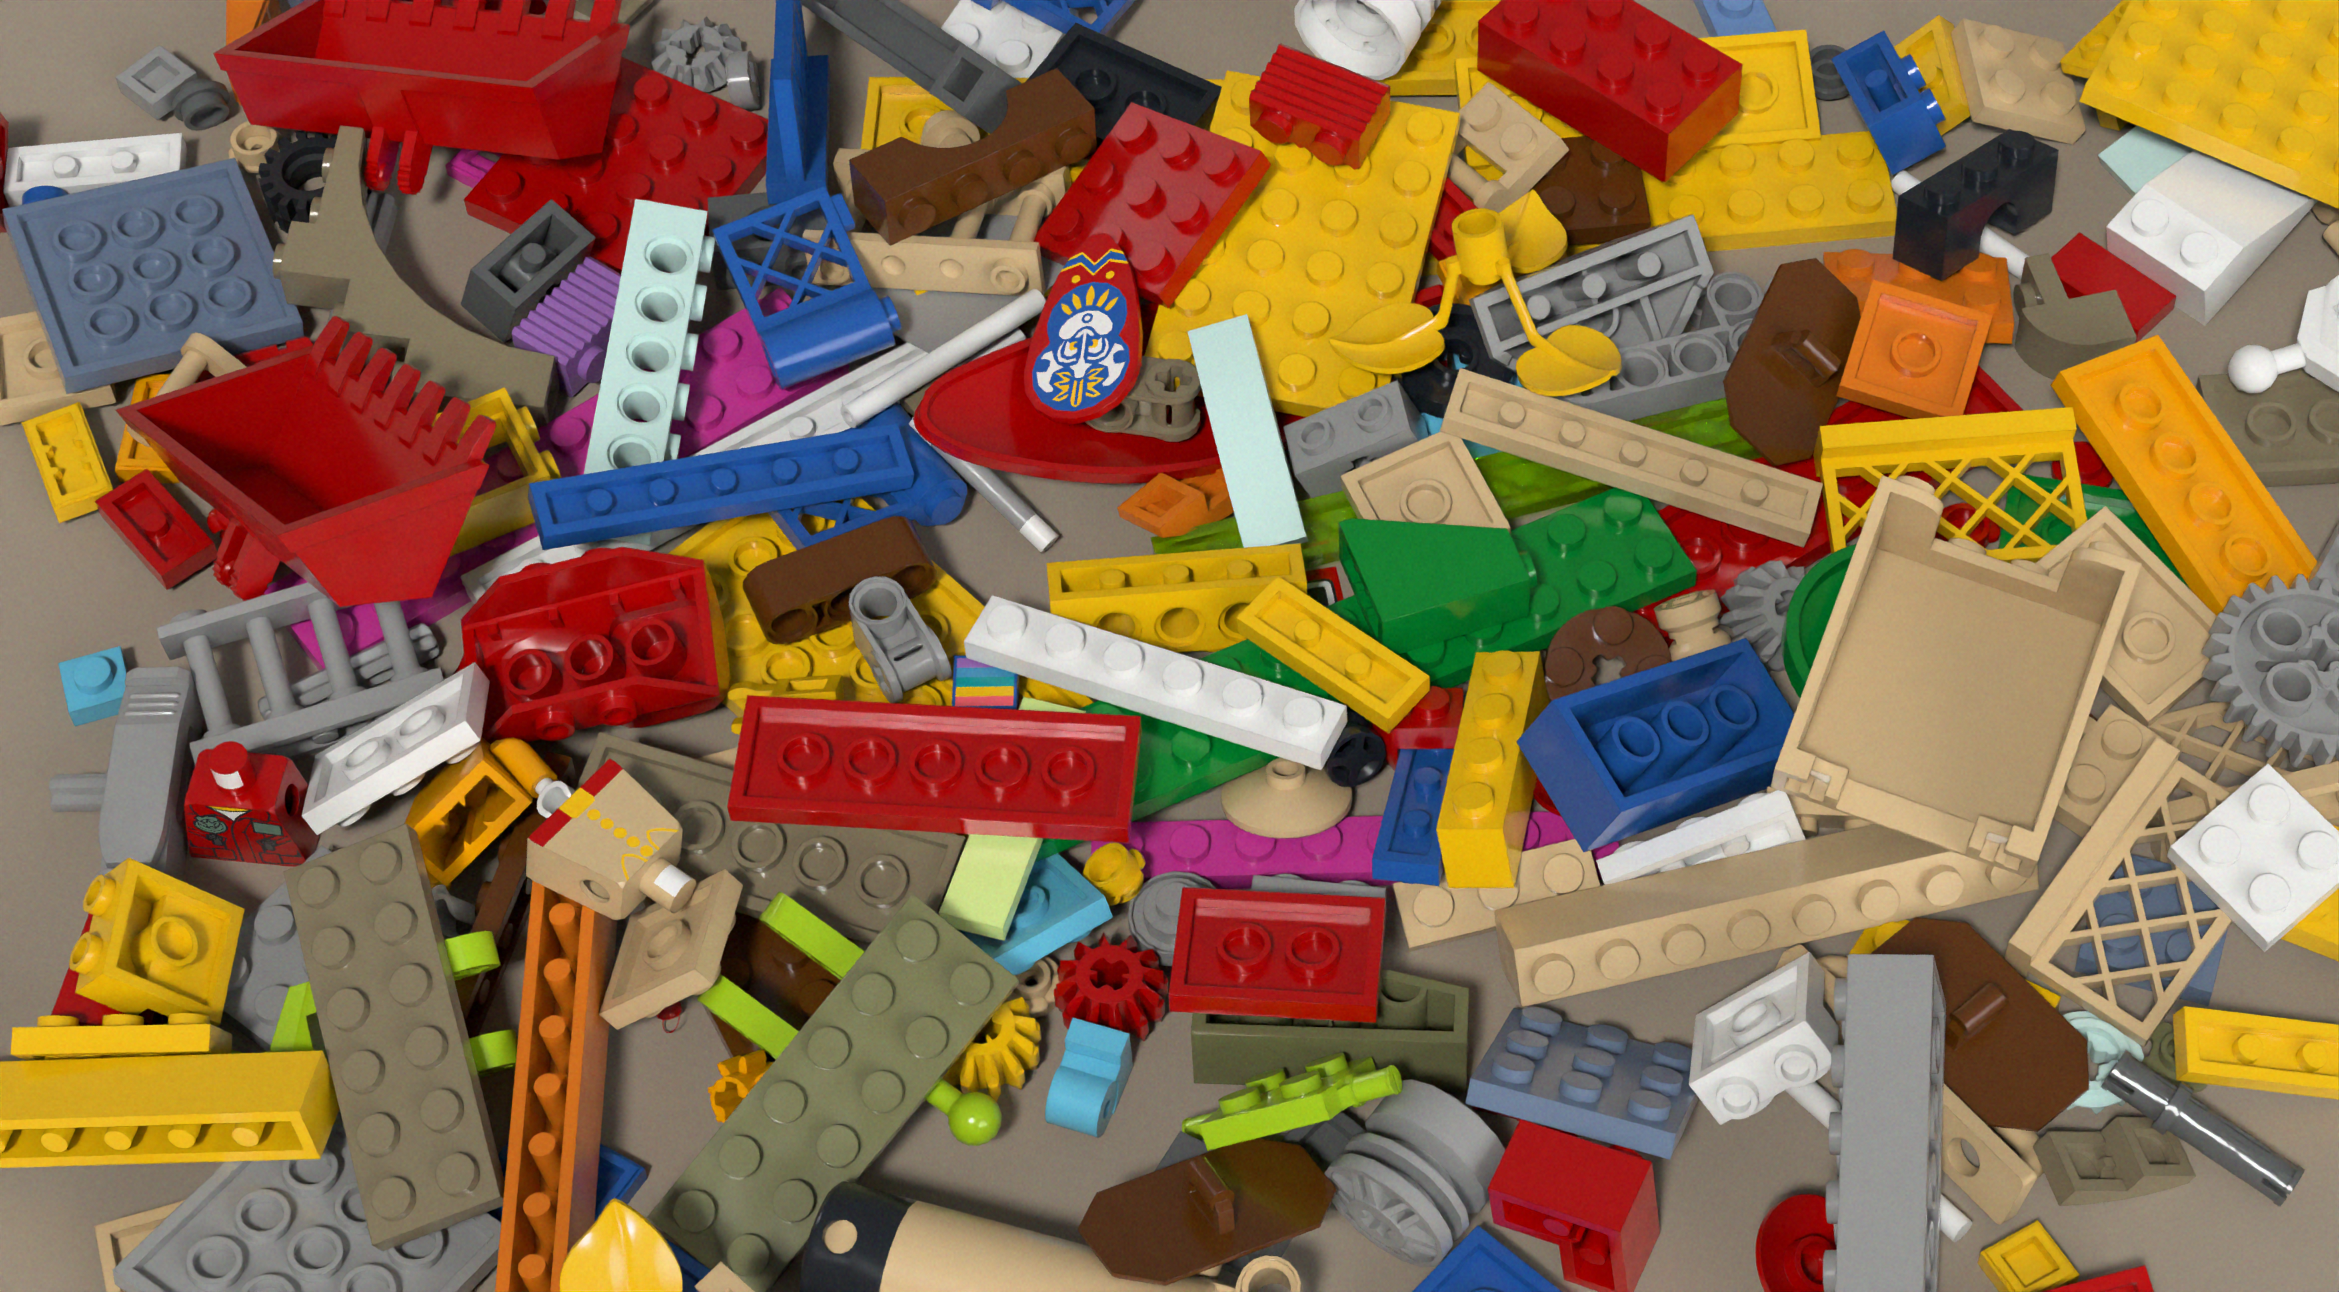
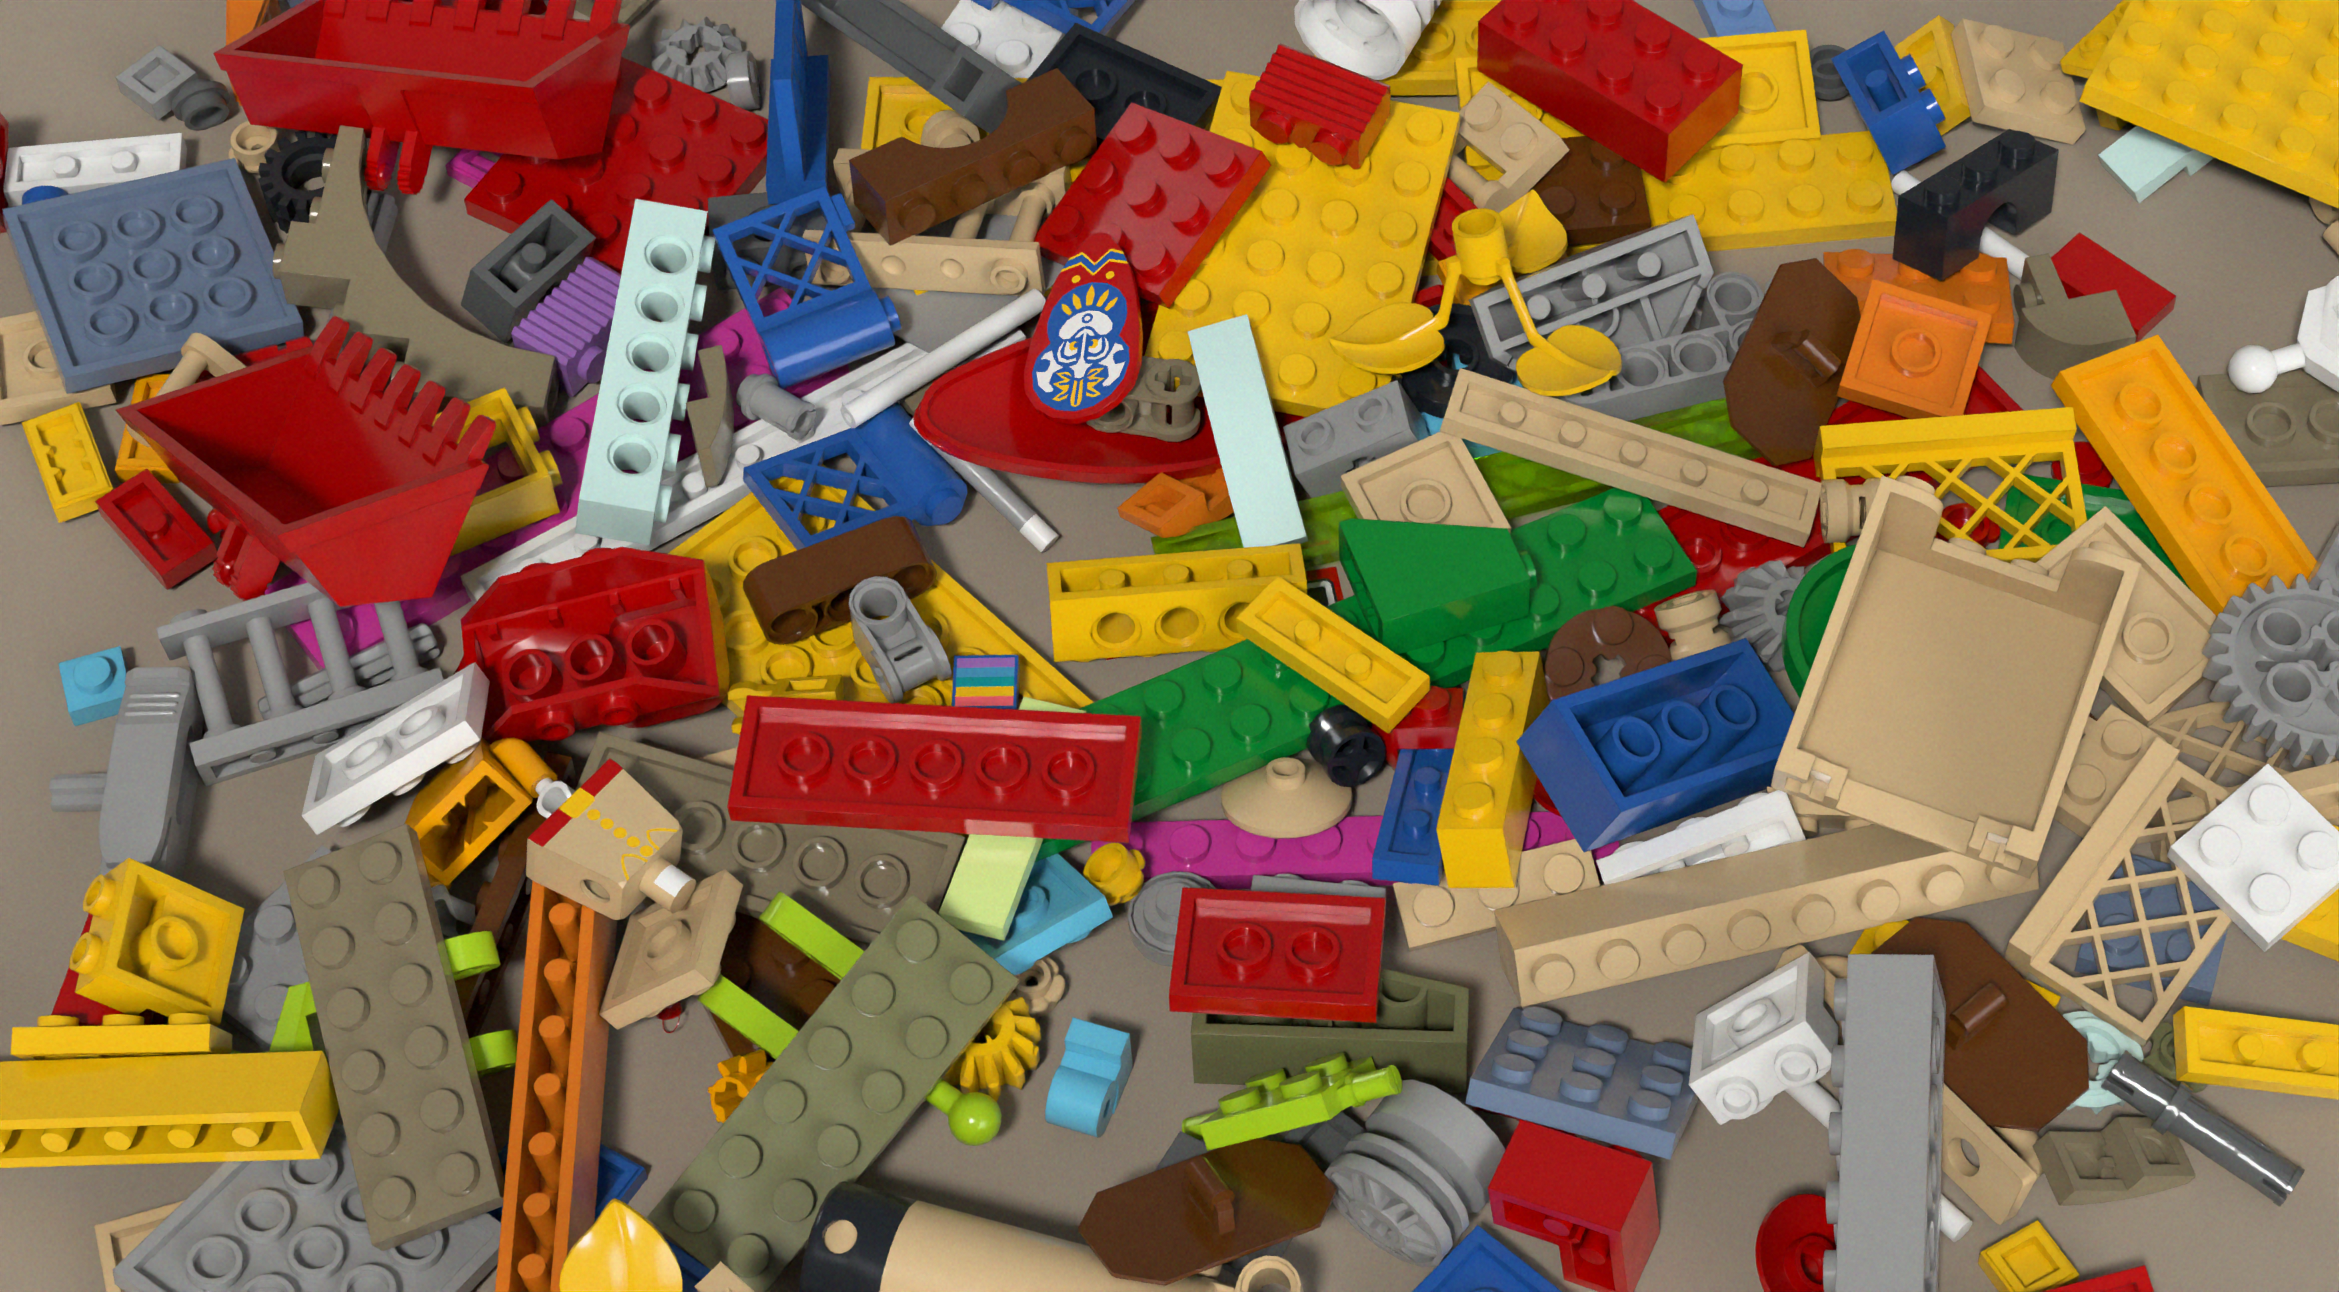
red torso [184,741,320,867] -> none
blue plate [528,423,914,550] -> none
white plate [964,595,1348,770] -> none
red gear [1054,932,1169,1041] -> none
white slope [2106,149,2318,326] -> none
none -> dark tan slope [686,345,734,488]
none -> light grey pin [736,373,817,440]
none -> tan wheel [1820,478,1881,543]

